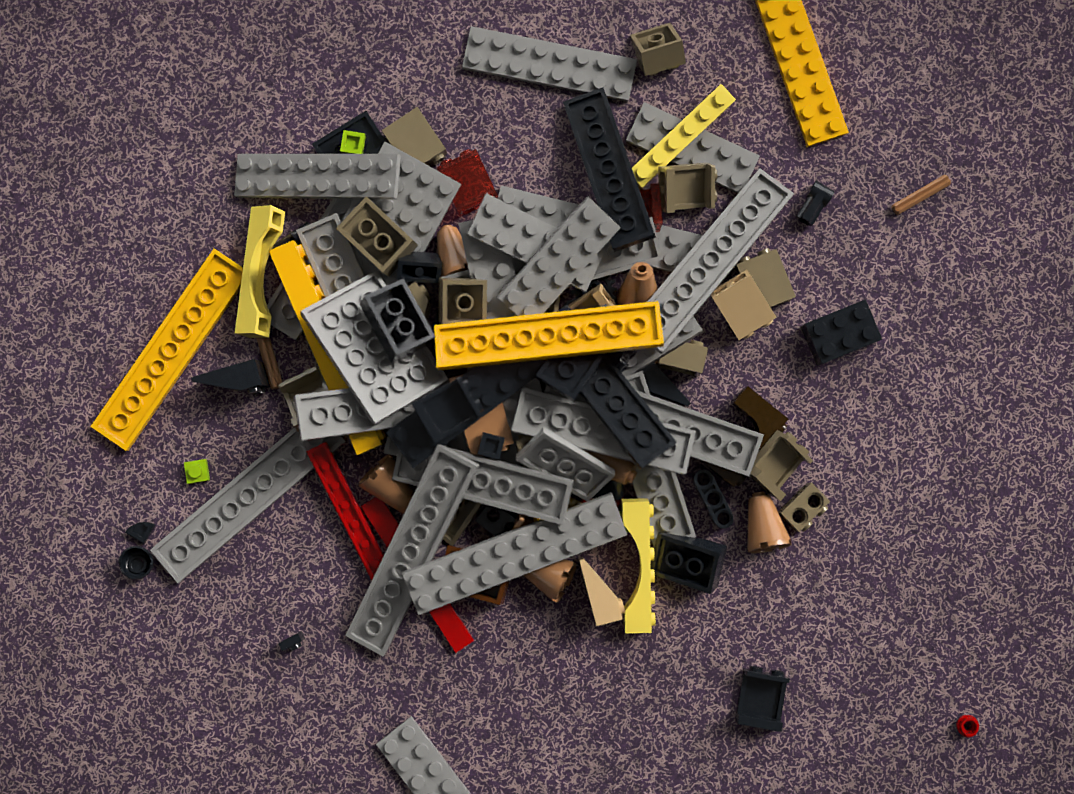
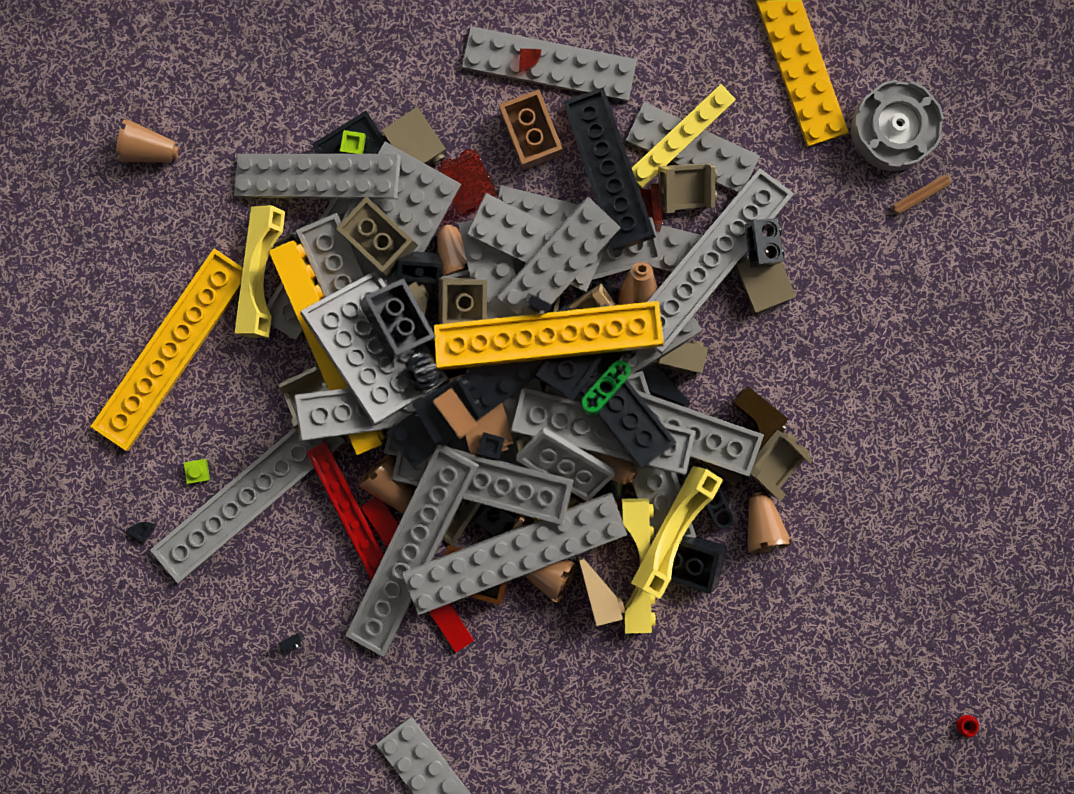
black hair [118,546,153,580] -> none
black slope [191,359,270,396] -> none
medium nougat axle [257,336,282,389] -> none
dark tan slope [630,23,686,76] -> none
tan panel [711,270,777,340] -> none
black panel [735,665,790,732] -> none
dark tan brick [778,483,830,532] -> none
black piece [796,180,835,226] -> none
black brick [800,299,883,366] -> none
none -> medium nougat cone [116,119,179,163]
none -> black gear [405,352,439,392]
none -> medium nougat panel [433,388,478,438]
none -> medium nougat brick [499,90,563,171]
none -> clear red tile [519,48,542,72]
none -> black plate [524,293,552,314]
none -> green beam [581,360,631,415]
none -> light yellow arch [631,466,723,599]
none -> black brick [745,218,784,268]
none -> light grey piece [851,80,944,171]

